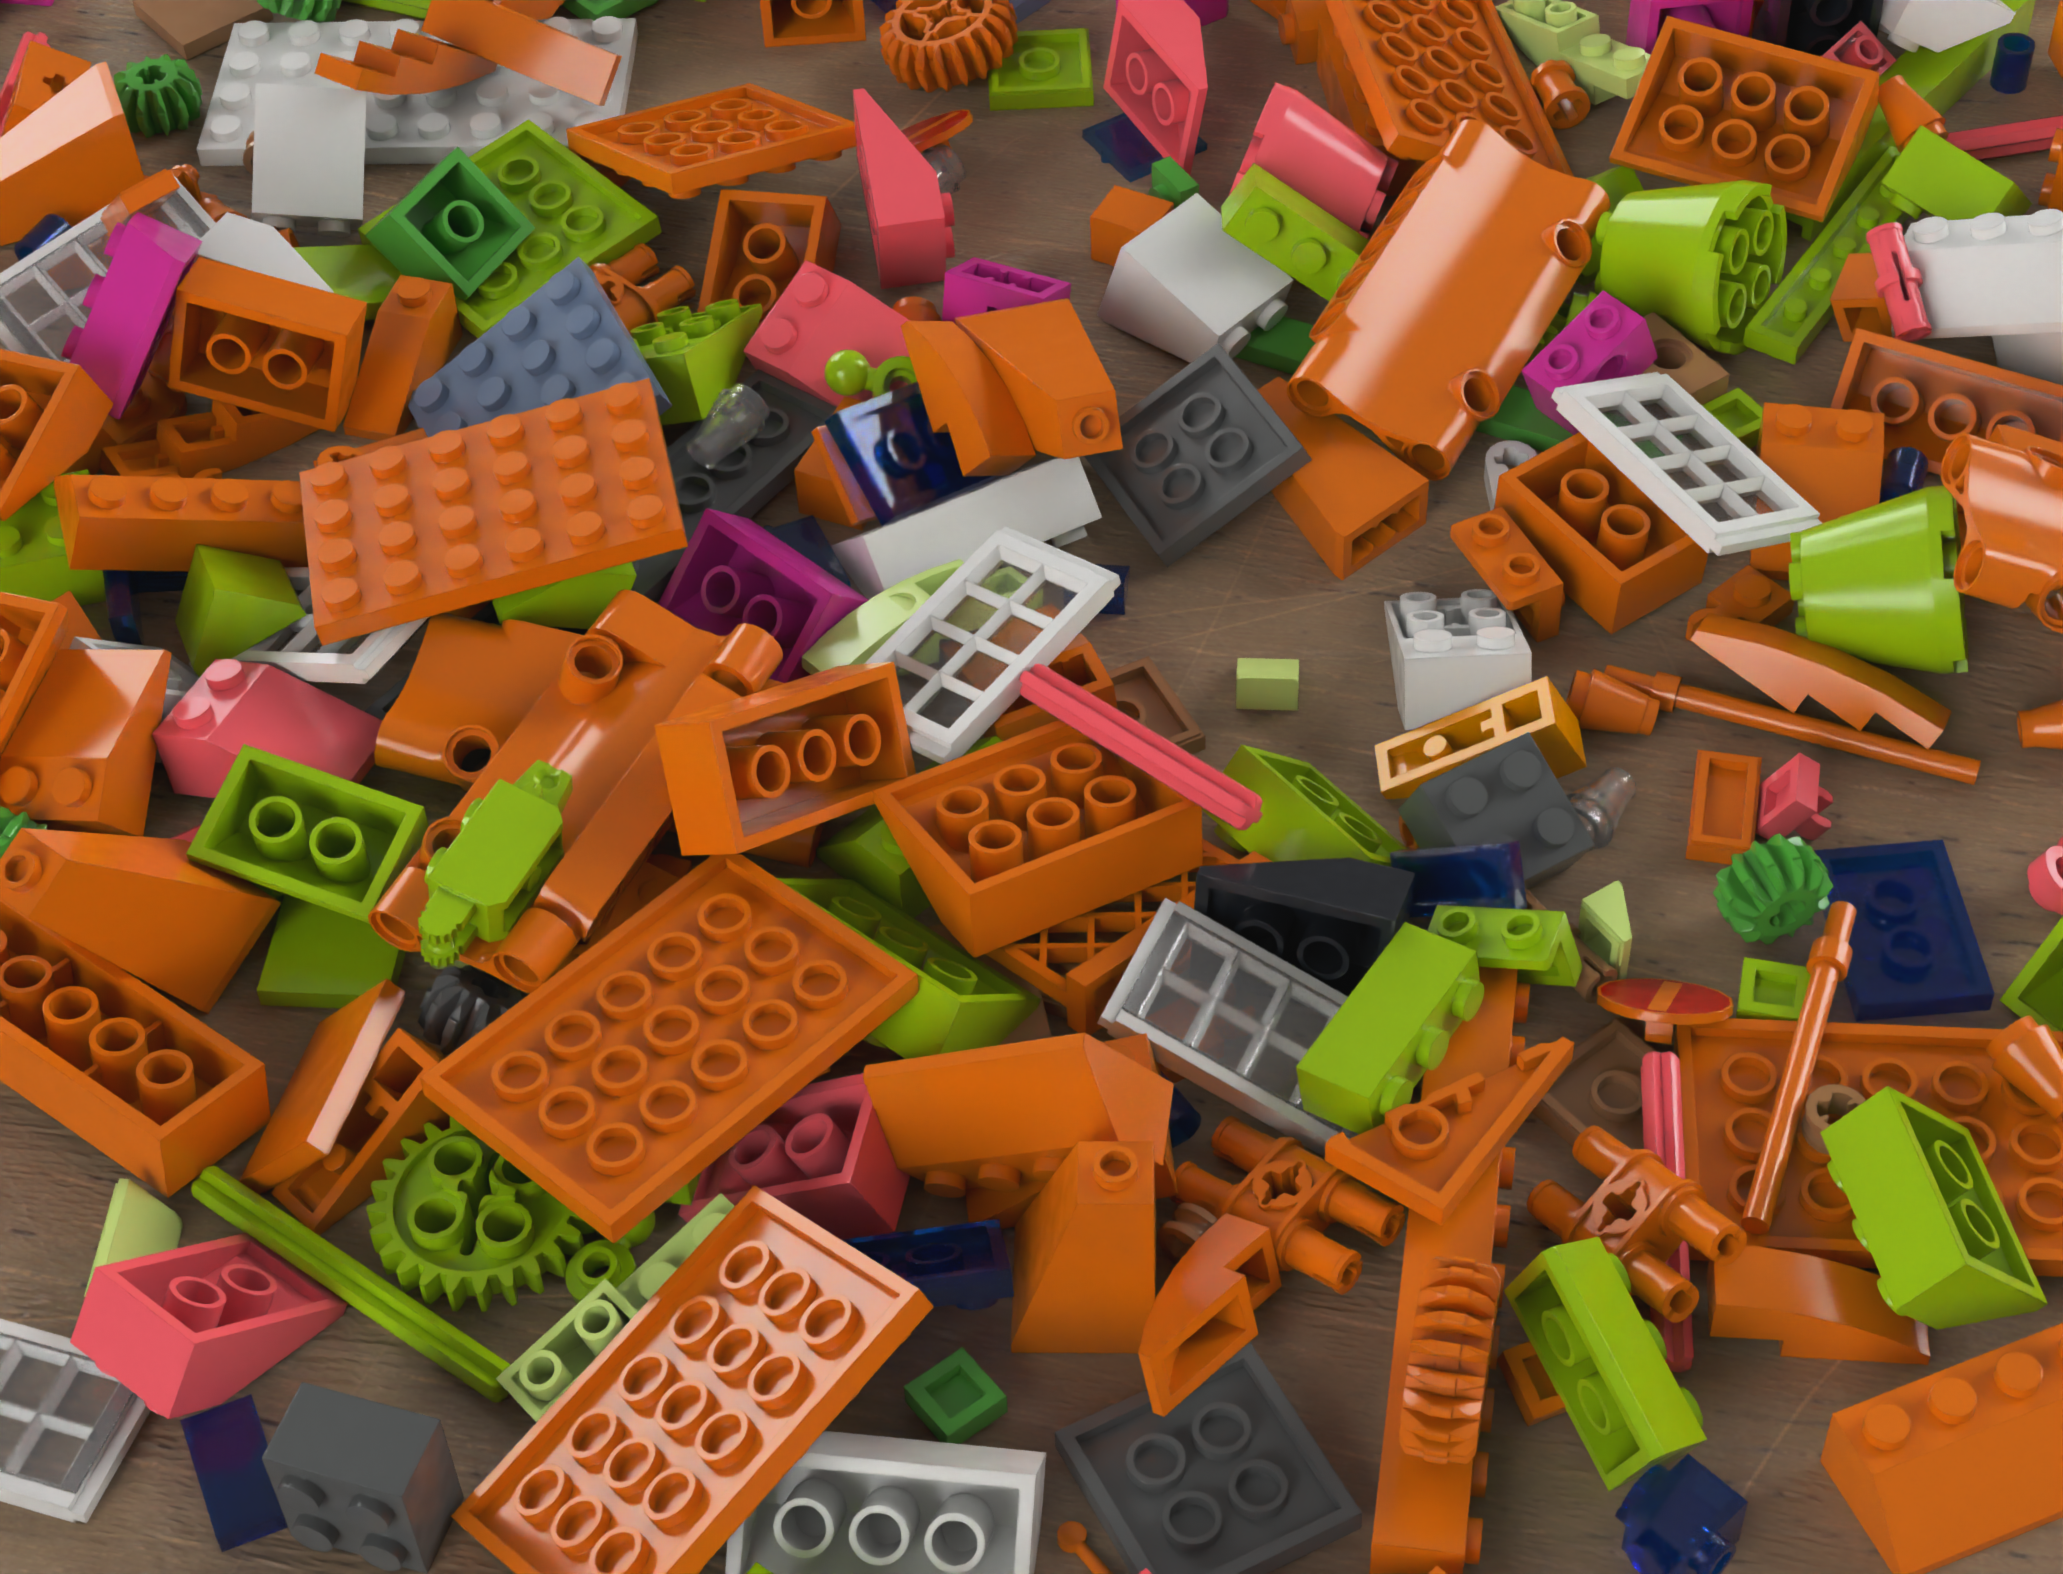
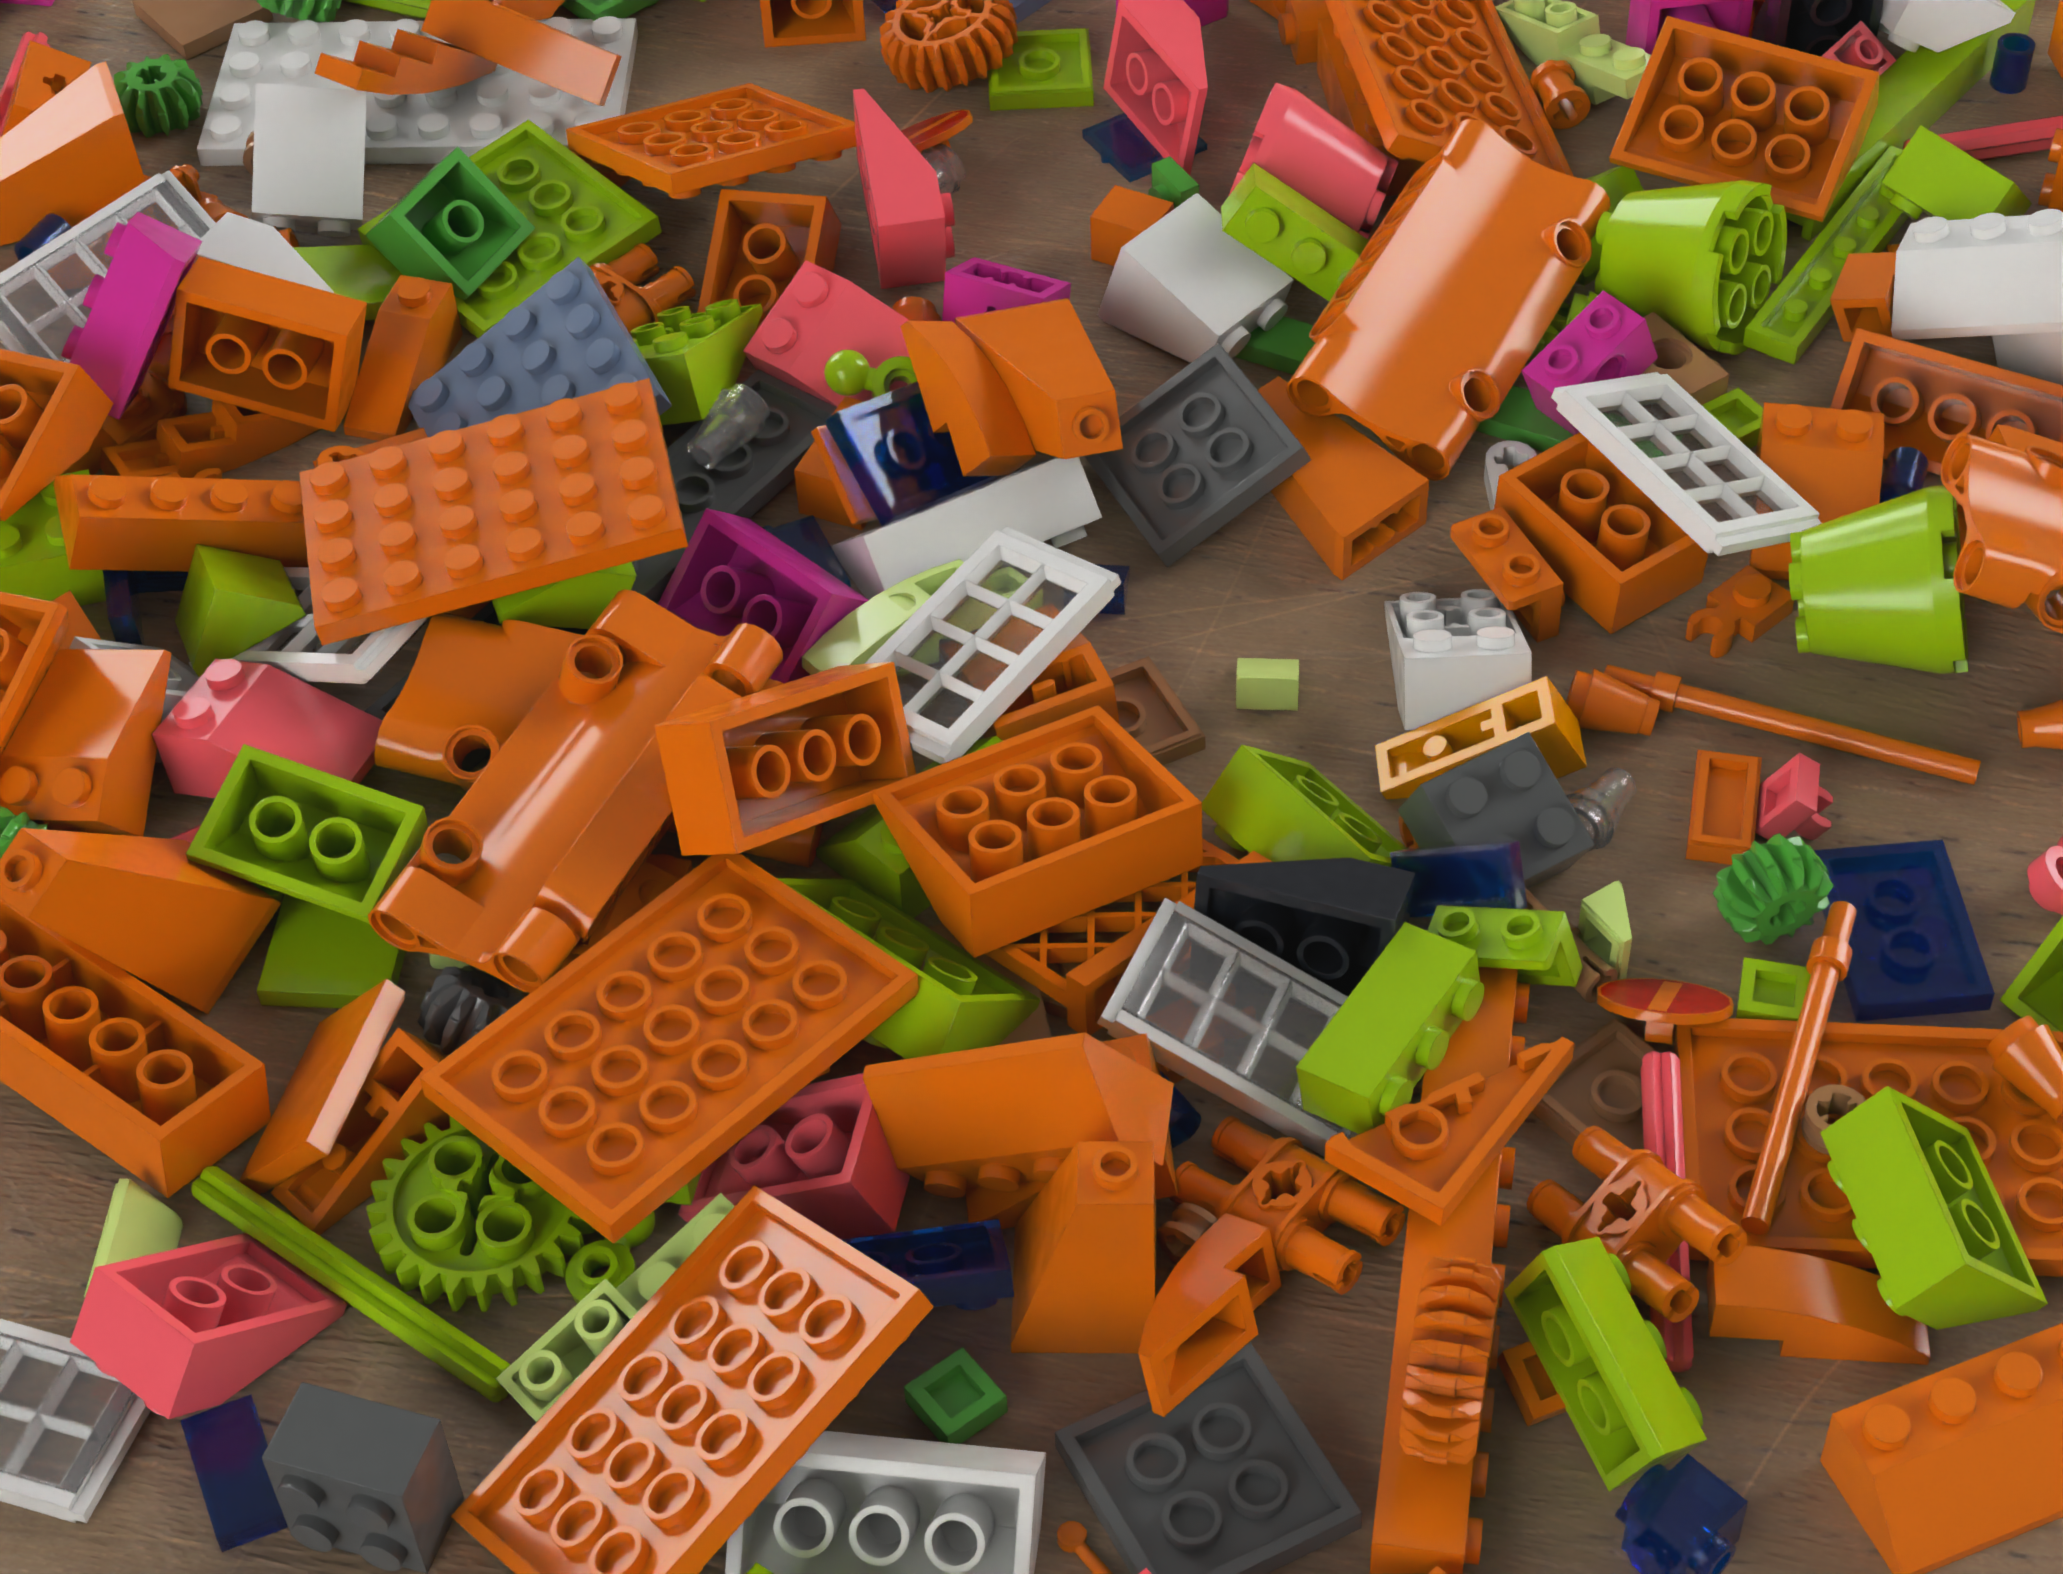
orange tile [100,169,180,235] -> none
lime hinge [418,760,573,969] -> none
coral axle [1019,664,1263,830] -> none
orange slope [1690,613,1952,750] -> none
coral pin [1866,222,1932,343] -> none
orange cone [1878,75,1949,153] -> none

